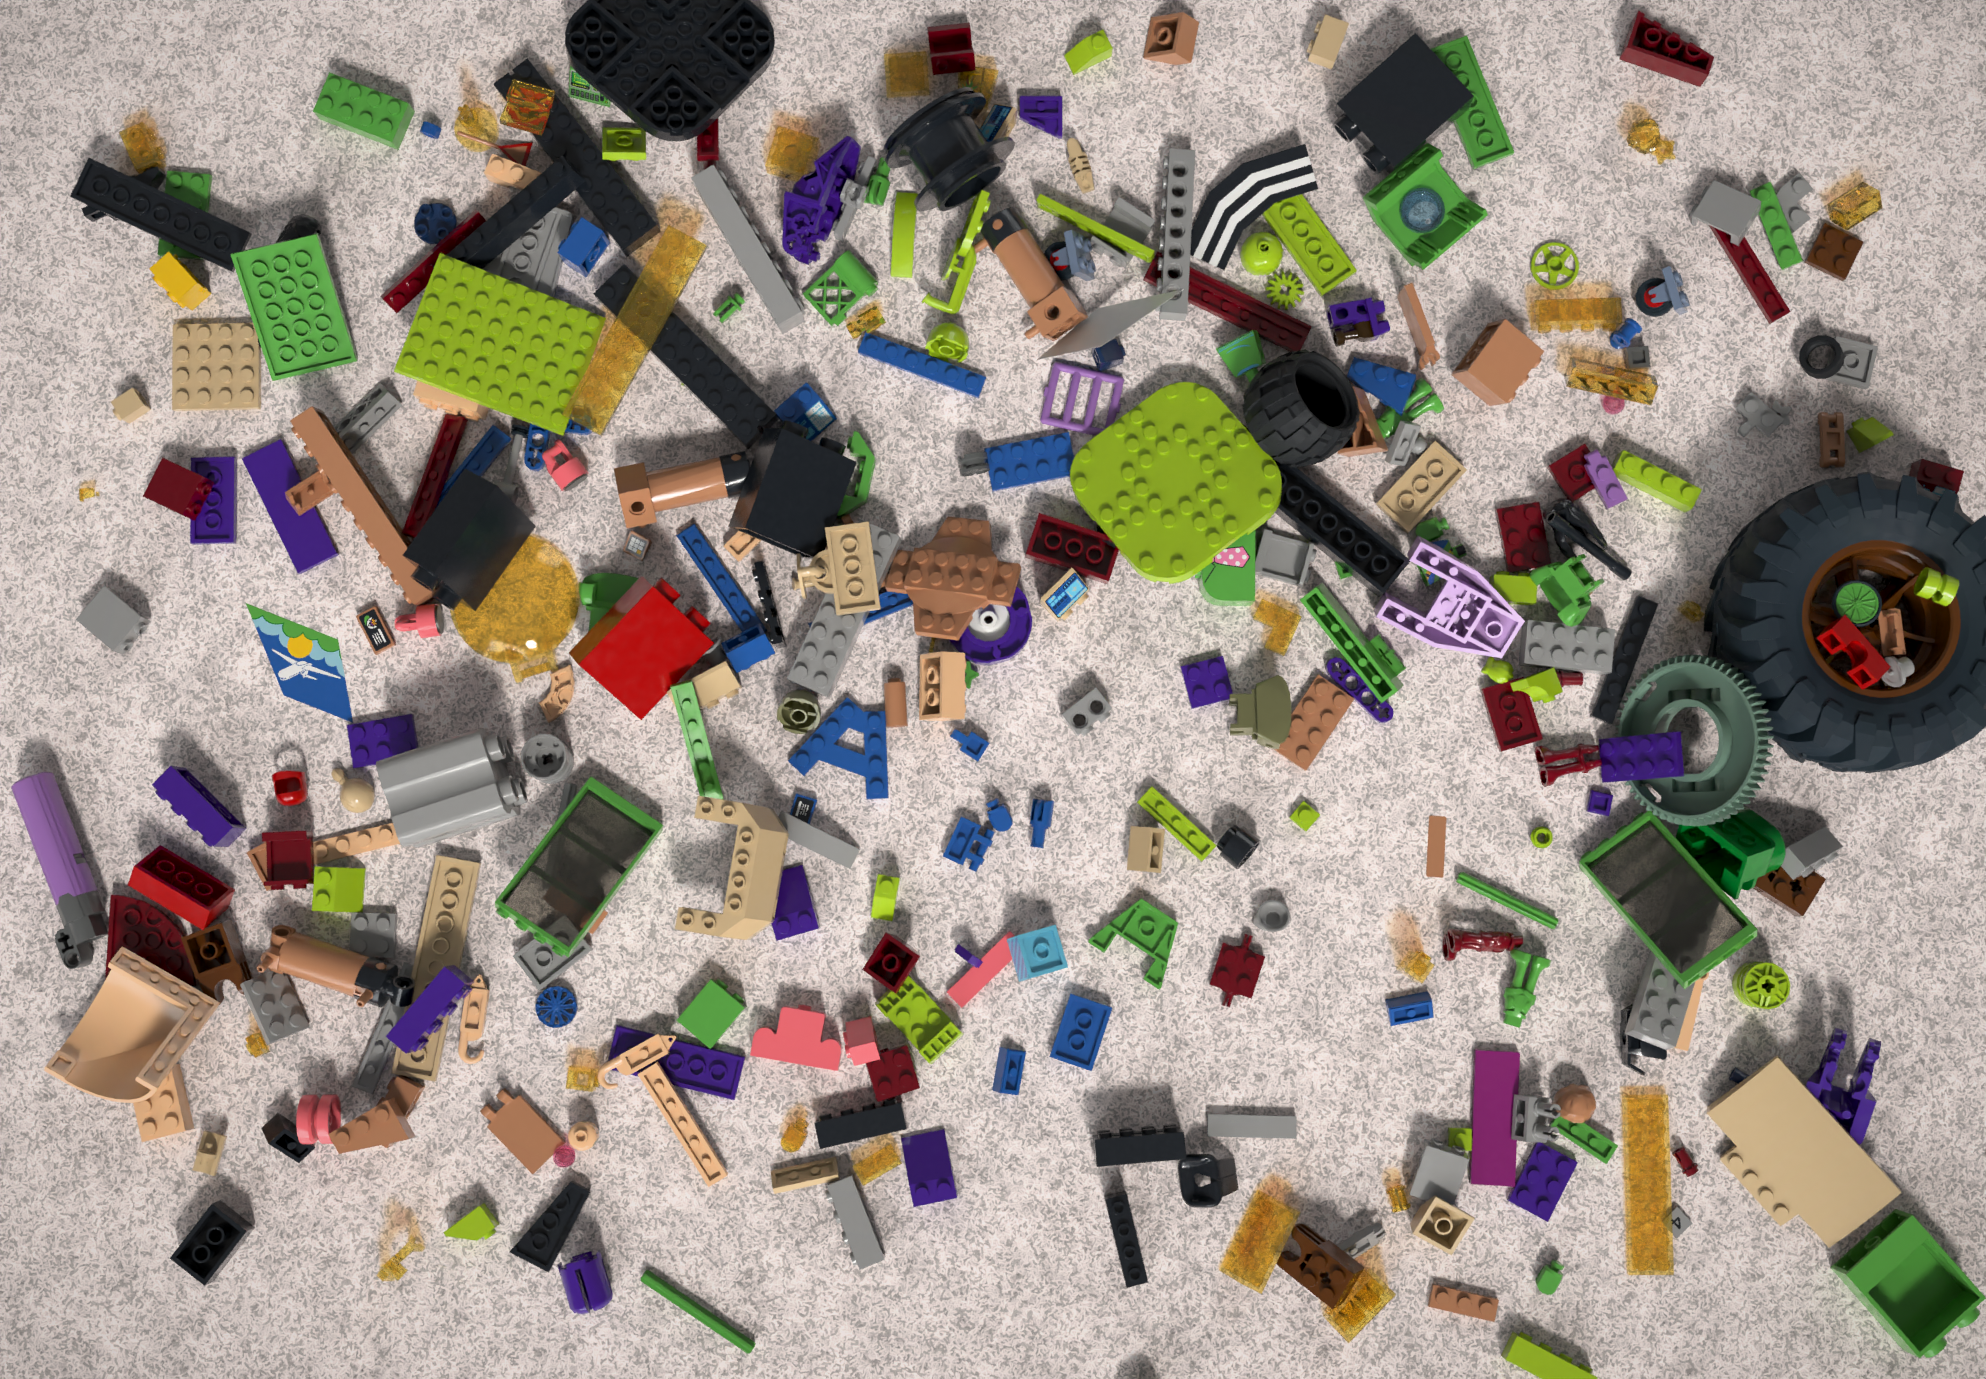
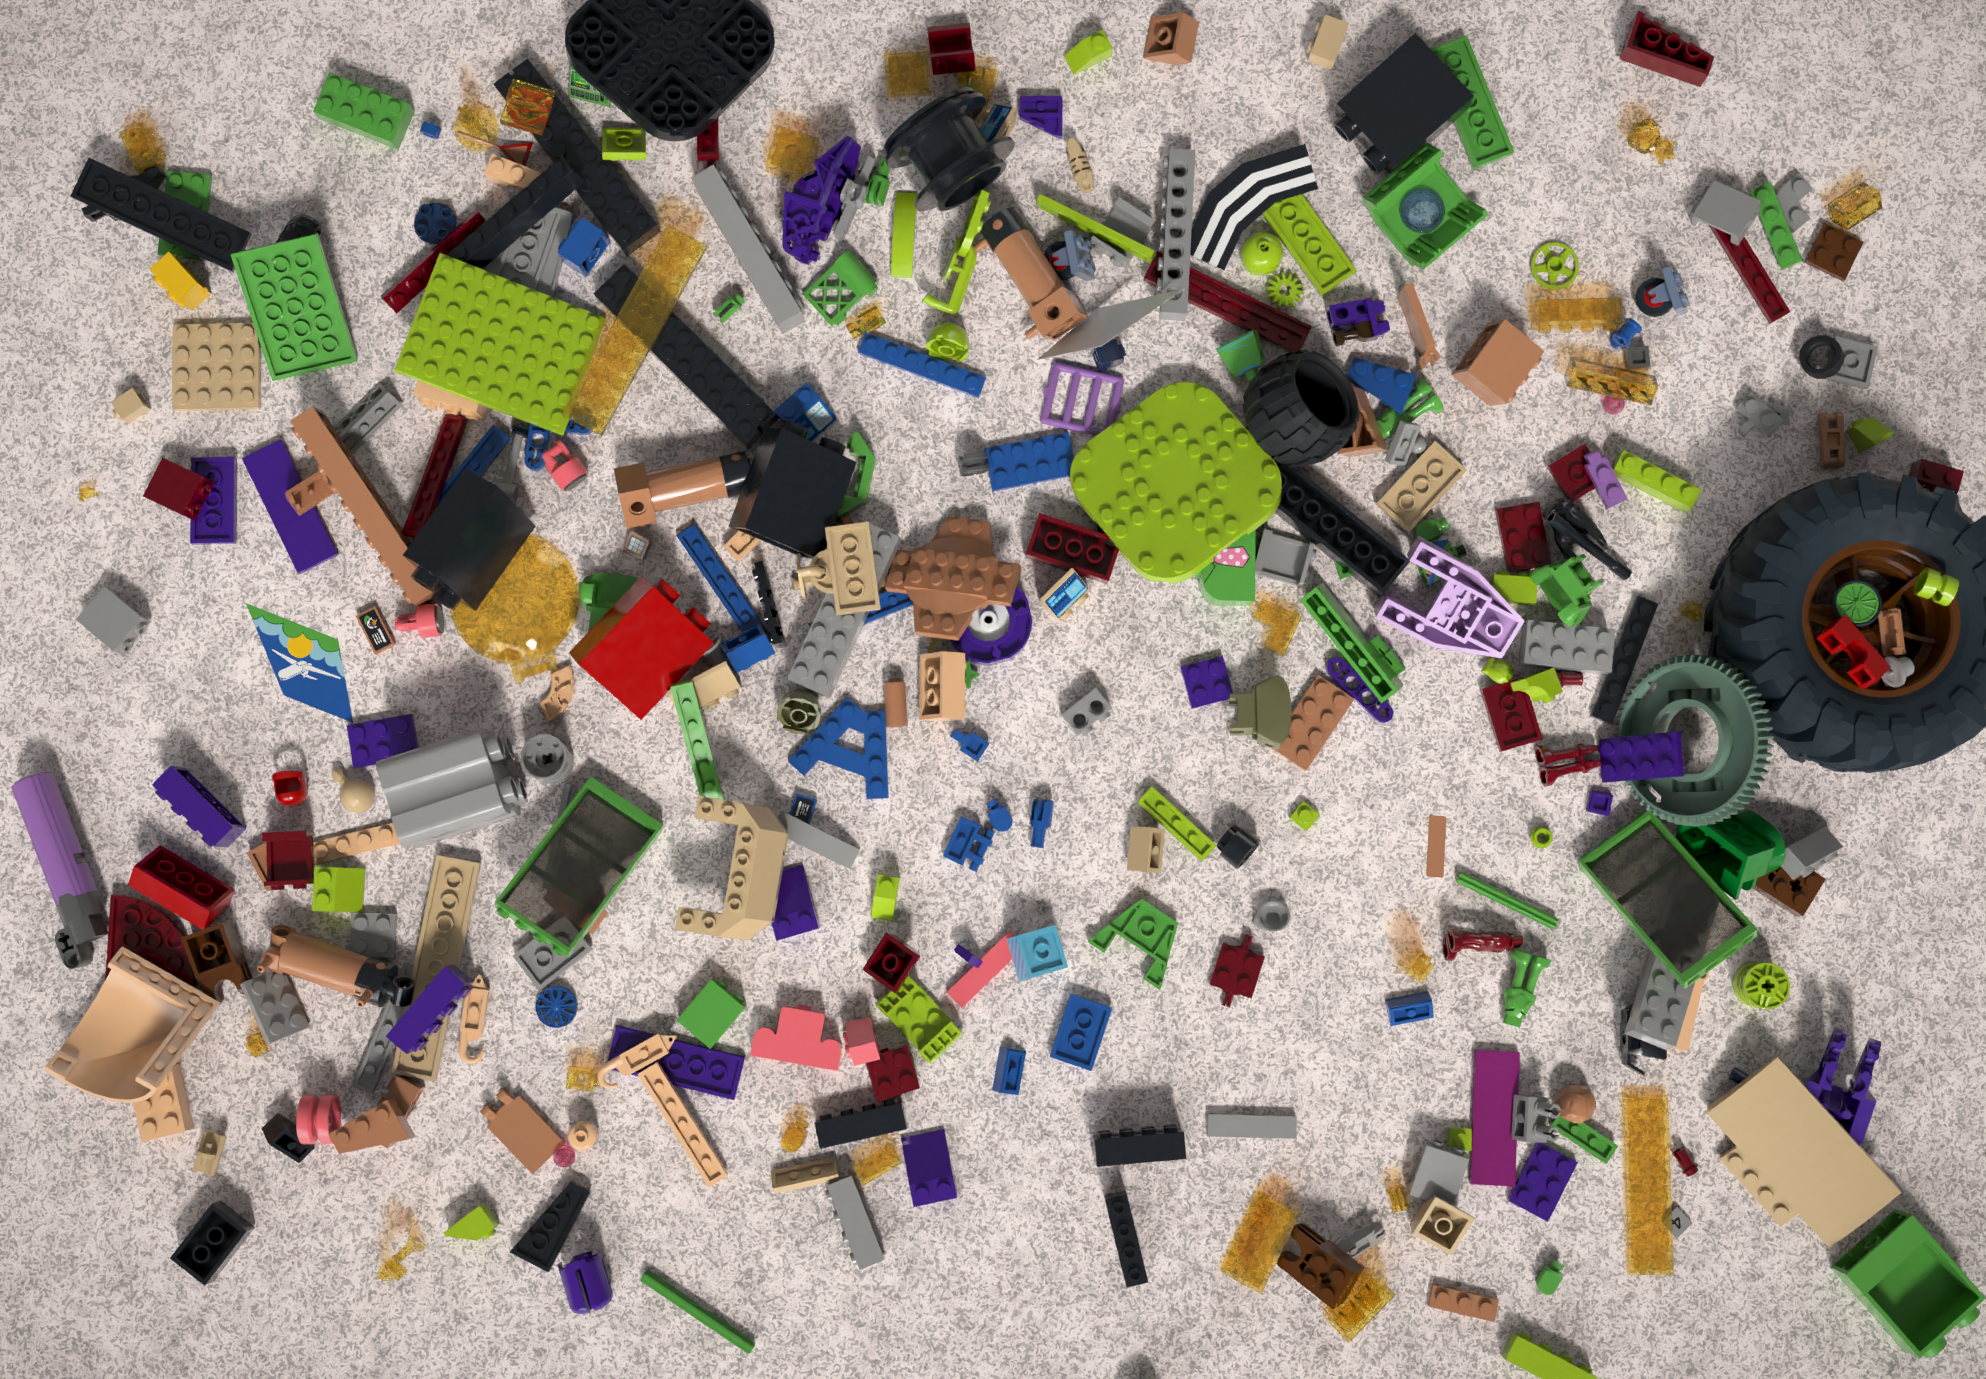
black piece [1178,1154,1239,1208] -> none

